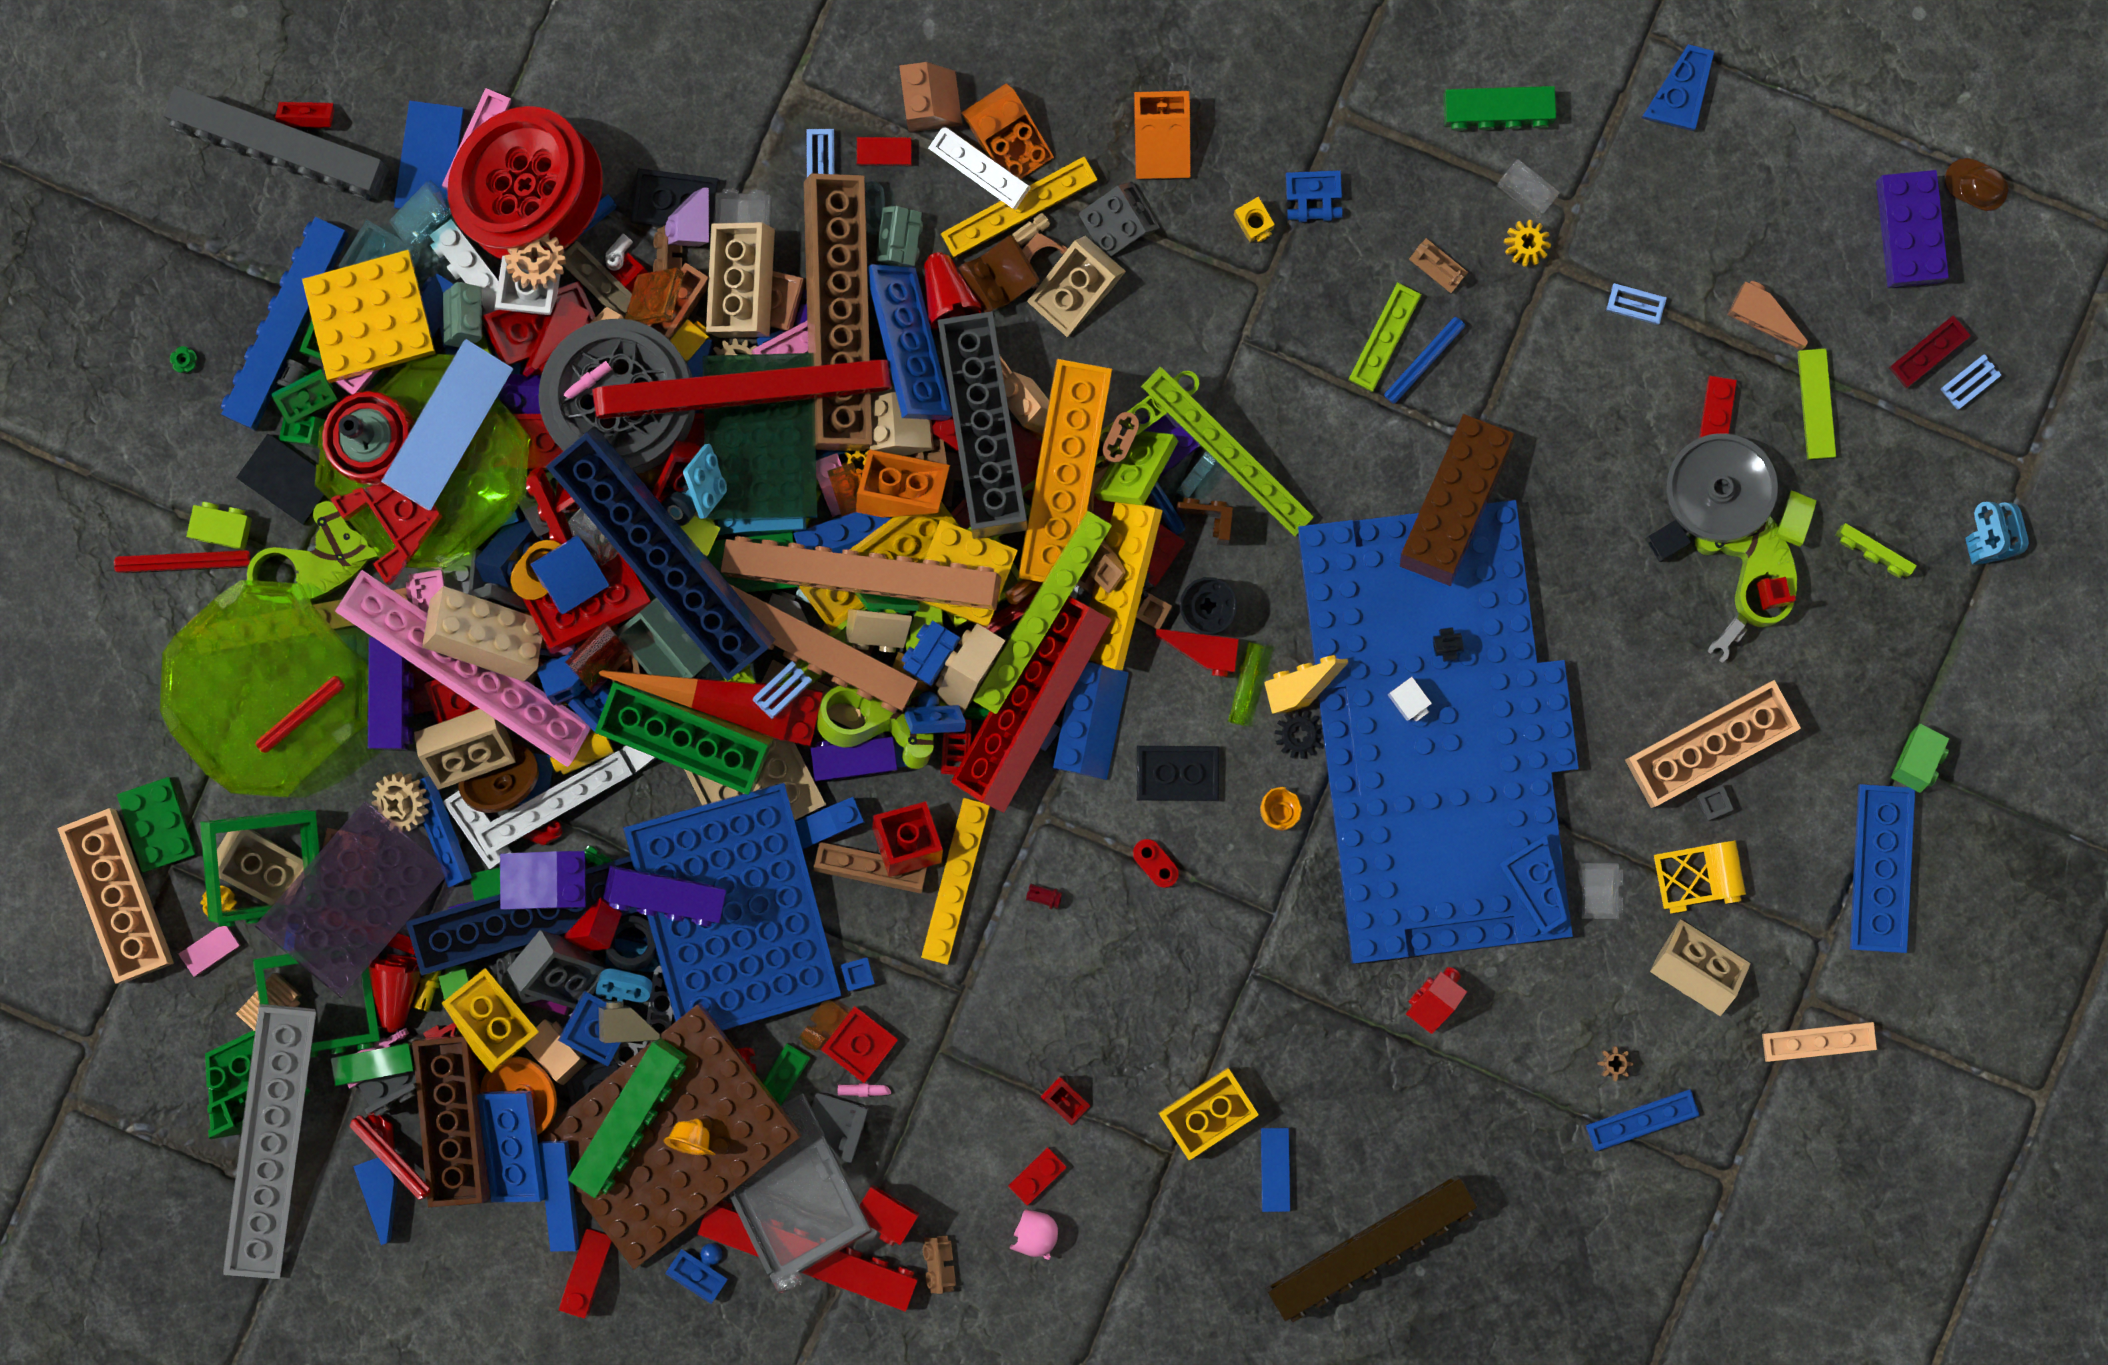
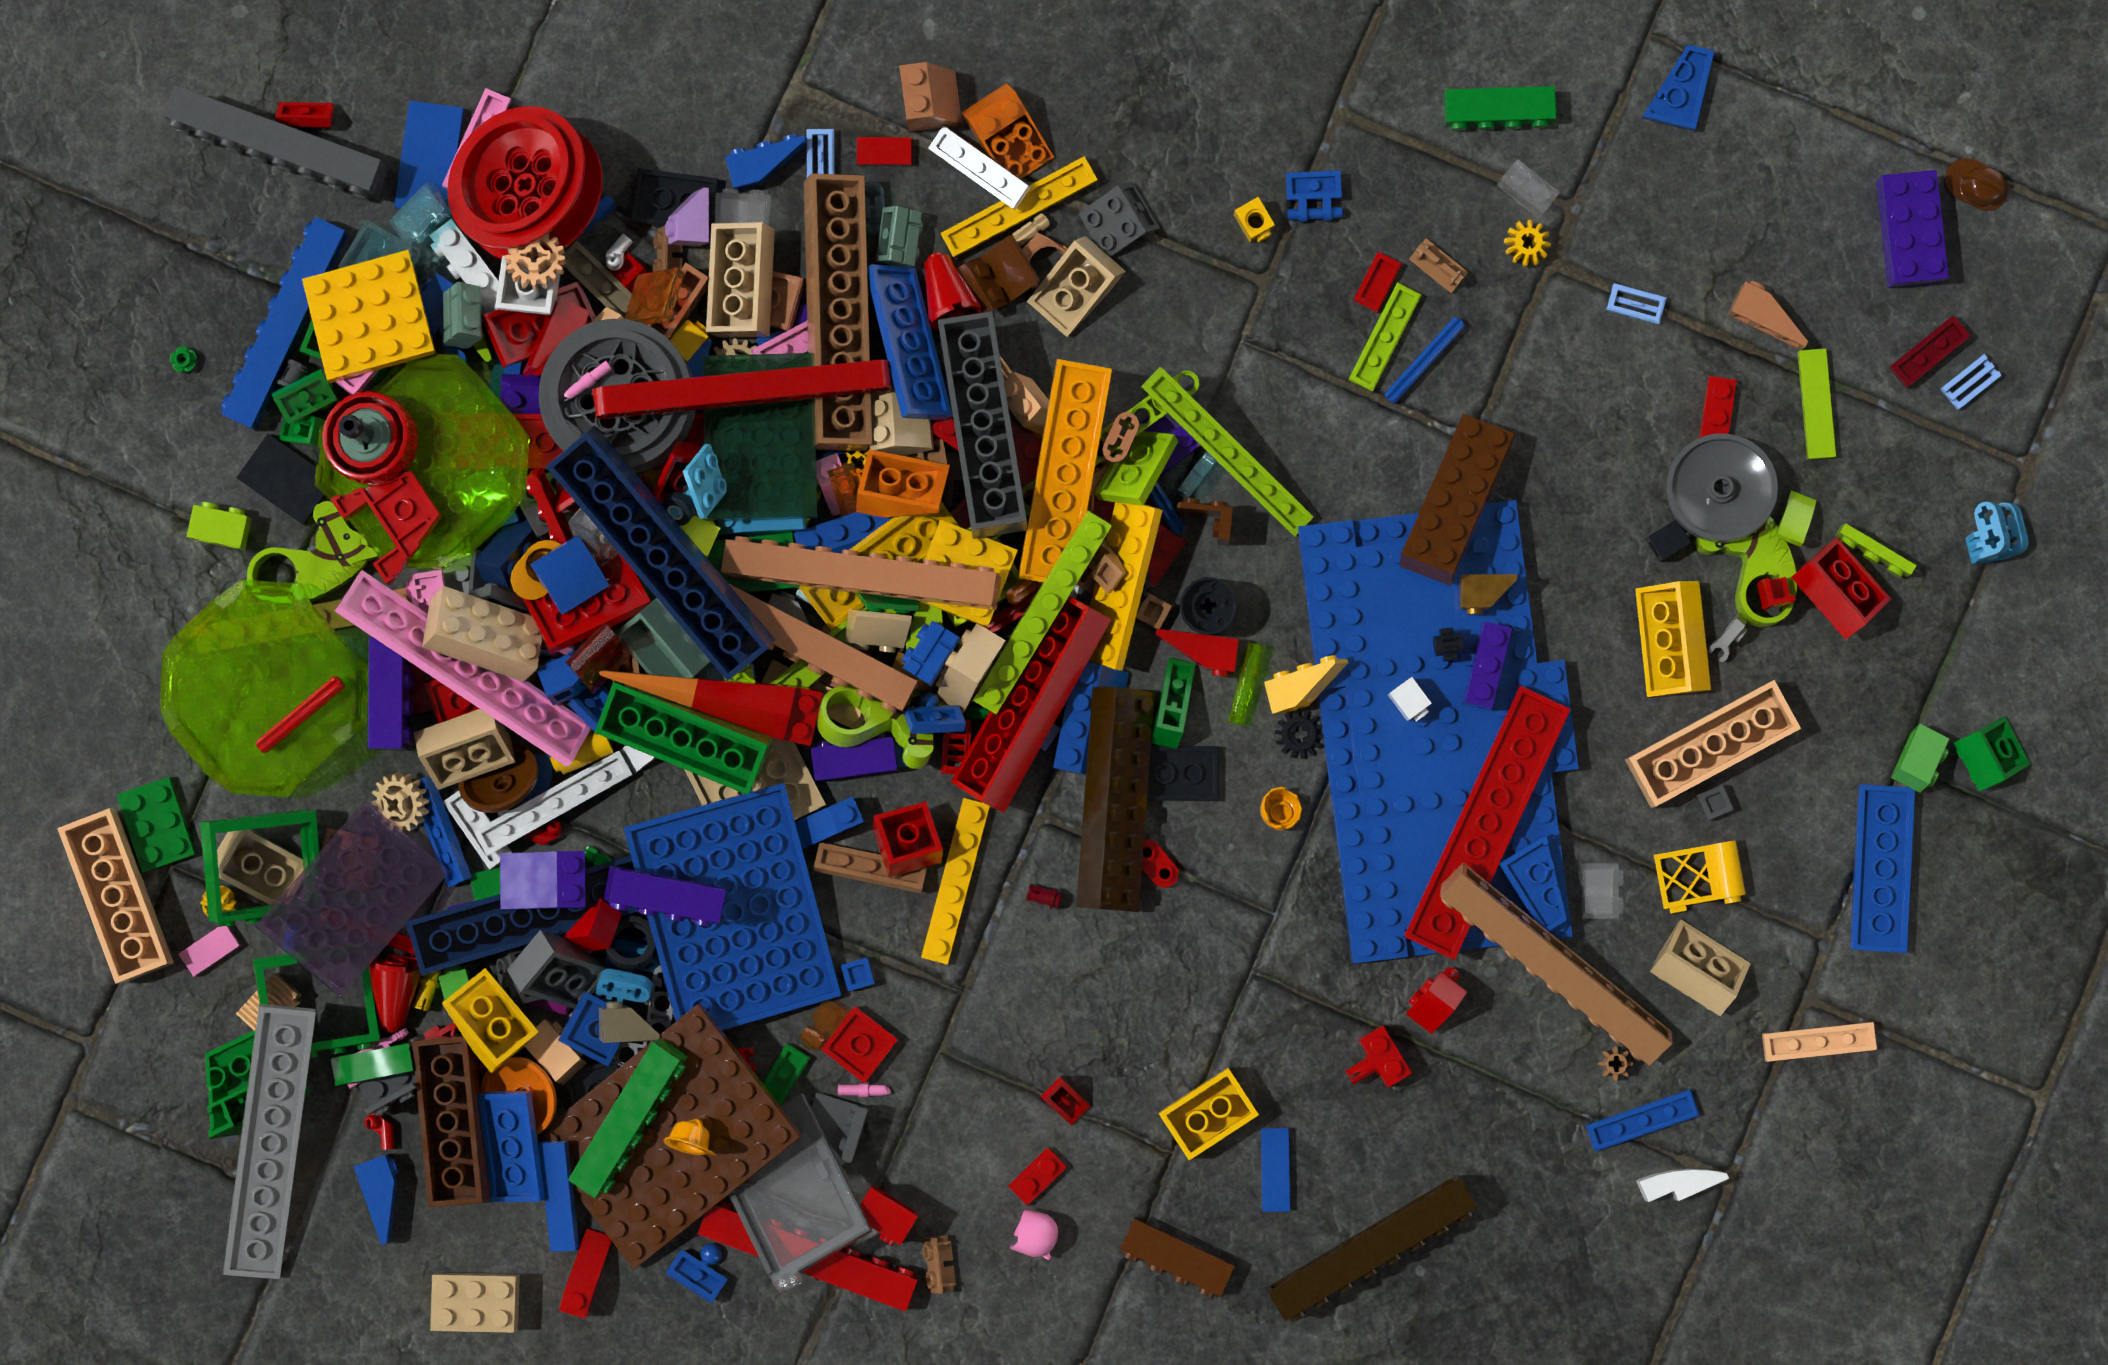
red axle [114,550,251,573] -> none
red axle [350,1115,431,1200] -> none
light blue tile [381,339,513,511] -> none
light blue tile [753,661,812,719] -> none
orange slope [1134,91,1190,179] -> none
none -> tan brick [430,1272,520,1333]
none -> blue slope [725,134,807,193]
none -> dark brown brick [1076,687,1155,912]
none -> reddish brown brick [1119,1217,1235,1299]
none -> green slope [1151,658,1195,749]
none -> red brick [1345,1025,1412,1088]
none -> red tile [1353,252,1402,313]
none -> red plate [1403,686,1570,960]
none -> medium nougat brick [1440,863,1672,1066]
none -> pearl gold slope [1459,574,1517,615]
none -> dark purple brick [1462,621,1512,711]
none -> yellow slope [1635,581,1711,697]
none -> white slope [1636,1169,1729,1202]
none -> red brick [1791,537,1891,640]
none -> green slope [1954,716,2030,792]

